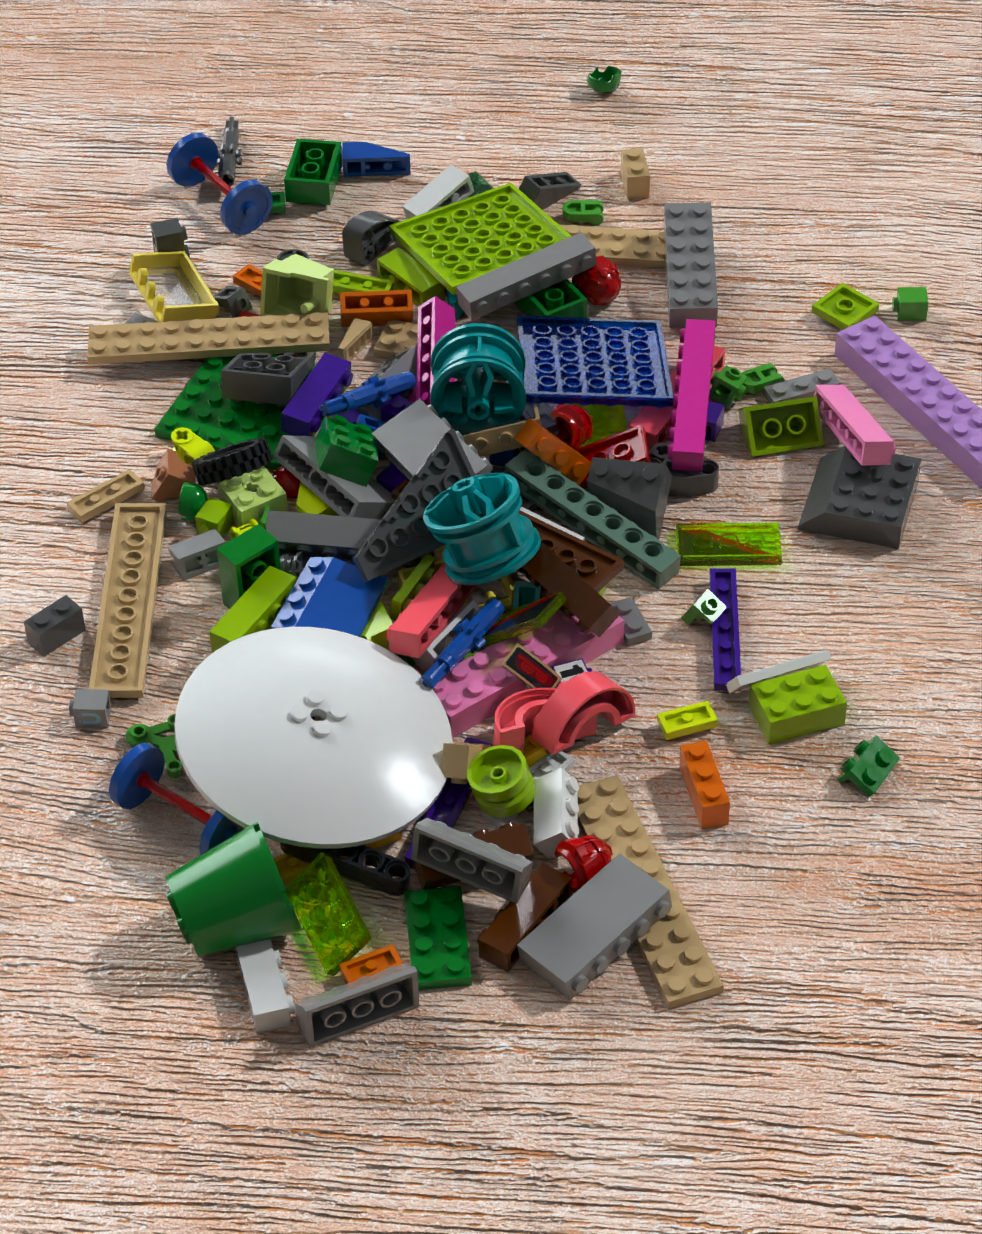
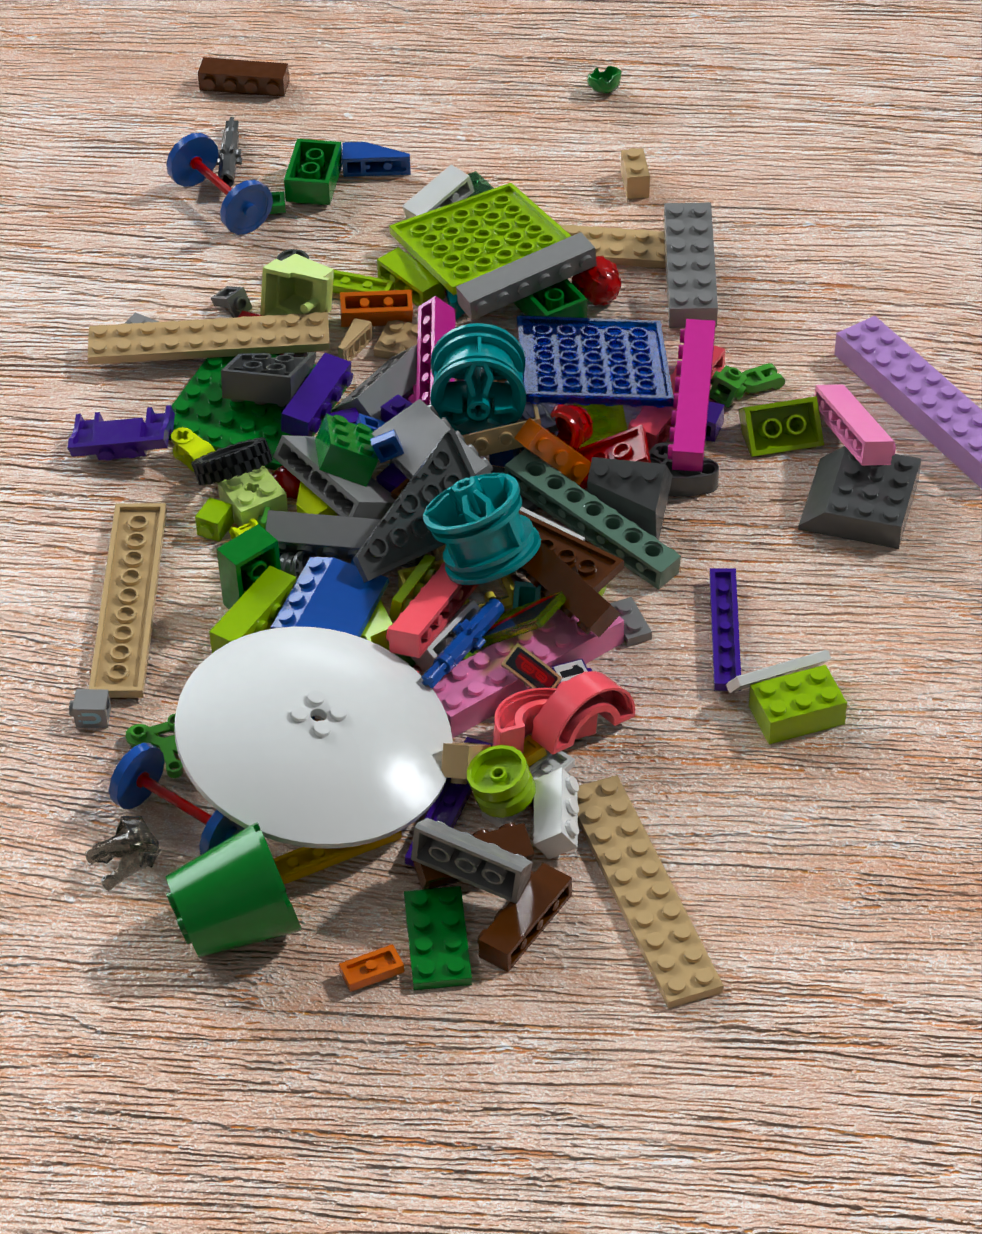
dark grey brick [24,595,86,657] -> none
tan plate [67,469,145,523] -> none
light yellow window [129,251,219,322] -> none
dark grey brick [150,218,190,258] -> none
nougat brick [151,449,196,502] -> none
light grey hinge [168,529,226,580] -> none
green hair [178,482,208,522] -> none
orange plate [233,264,263,297] -> none
white brick [236,939,295,1033] -> none
black beam [280,842,410,896] -> none
clear neon green plate [285,852,372,976] -> none
light grey slope [294,963,419,1047] -> none
blue piece [319,372,416,417] -> none
dark grey beam [342,211,400,266] -> none
light grey brick [517,853,672,1000] -> none
dark grey slope [519,172,581,210] -> none
red helmet [554,835,613,892] -> none
bright green plate [562,200,604,225] -> none
neon yellow plate [657,701,718,740] -> none
clear neon green tile [676,523,782,566] -> none
orange brick [679,741,730,829] -> none
bright green bracket [681,589,726,625] -> none
light grey plate [763,368,841,403] -> none
lime plate [812,283,879,330] -> none
green bracket [837,735,900,797] -> none
bright green brick [892,287,928,321] -> none
none -> dark purple bracket [67,405,175,461]
none -> clear smoke piece [85,816,161,891]
none -> reddish brown brick [198,57,290,97]
none -> blue brick [370,429,404,463]

